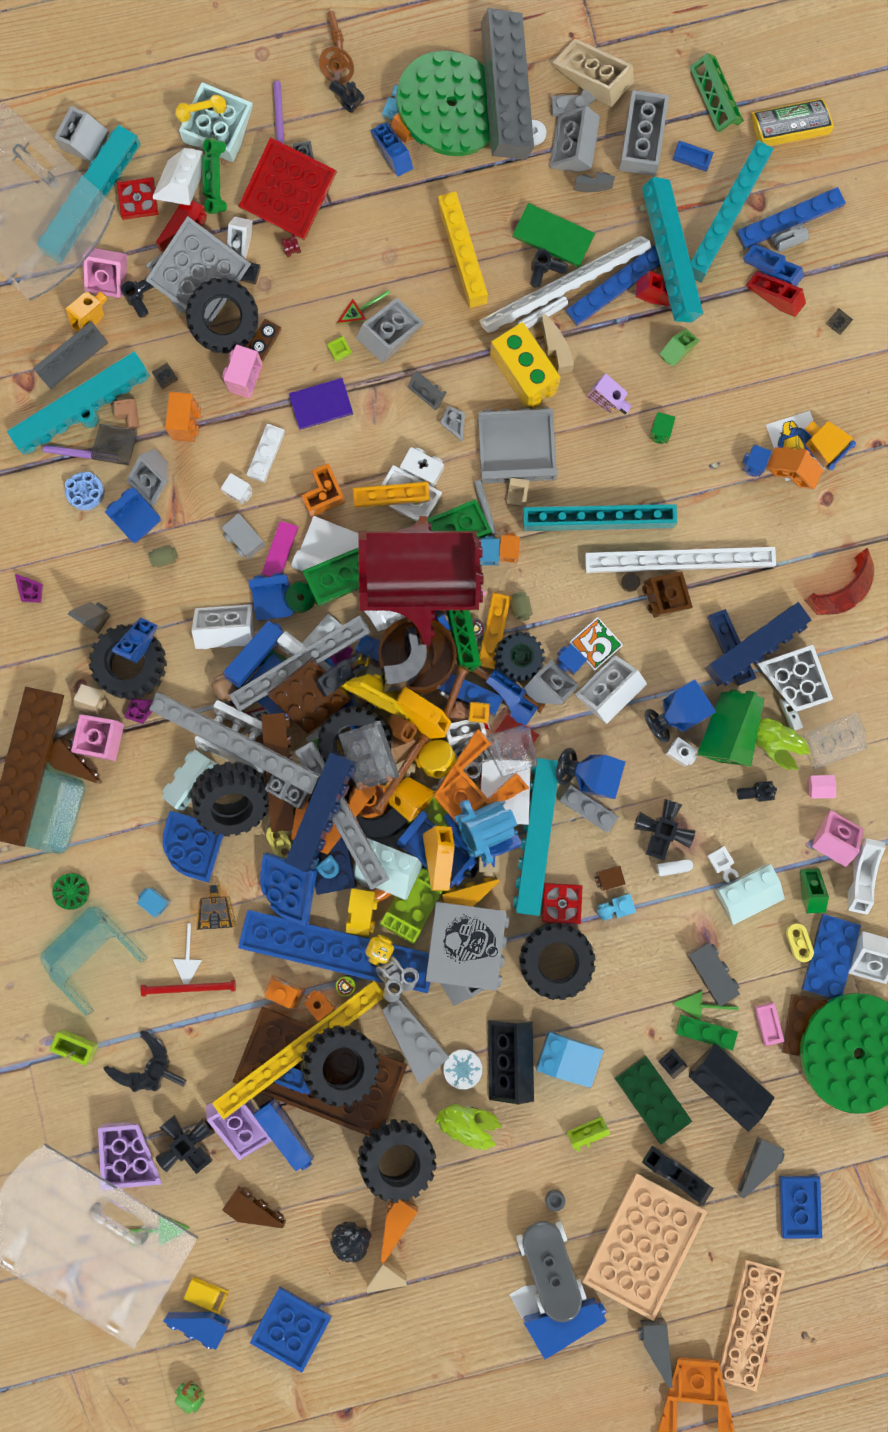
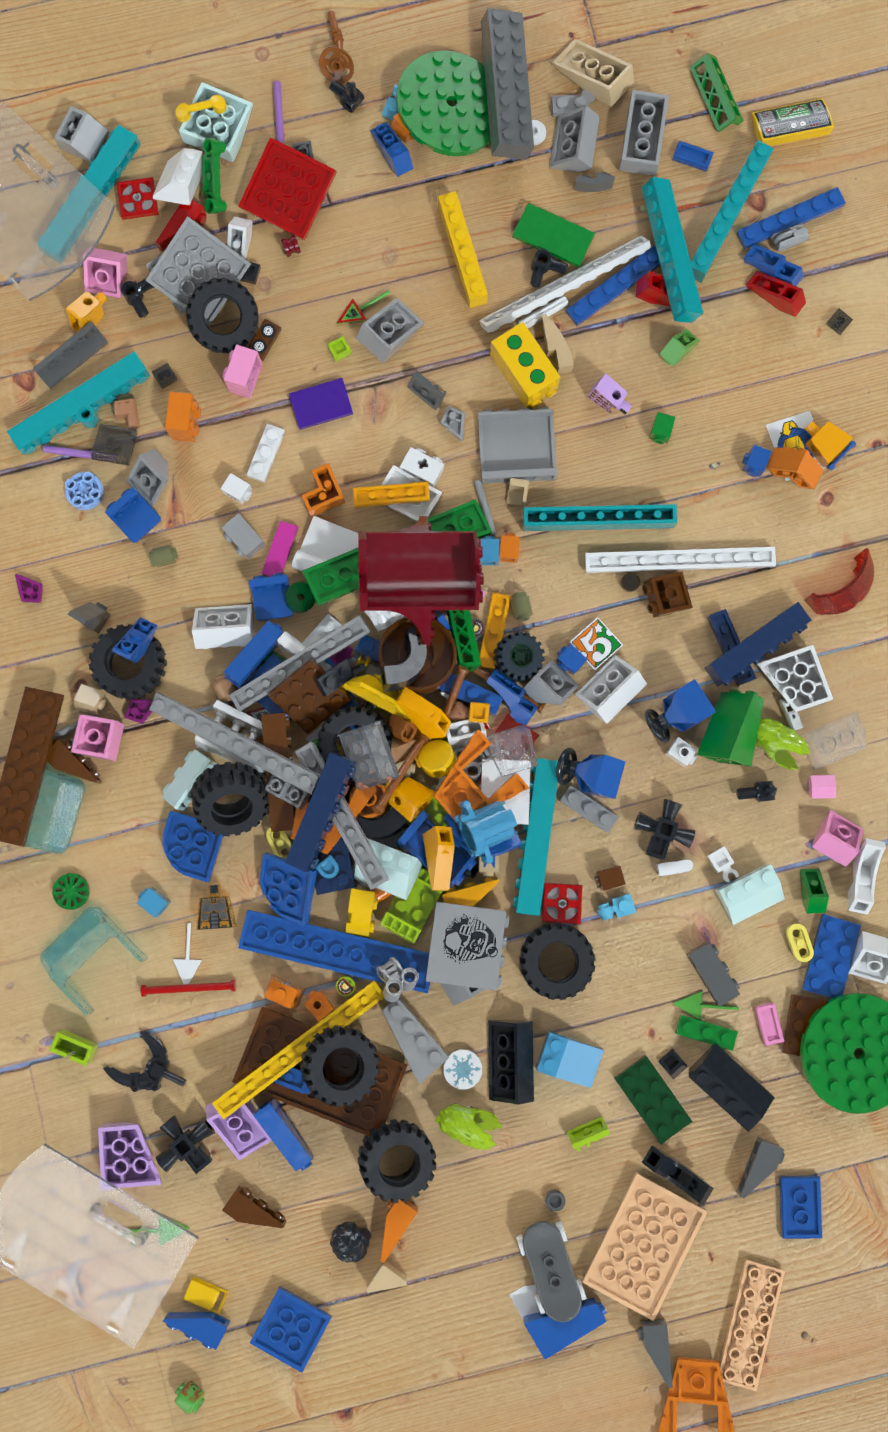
yellow head [365,935,394,966] -> none

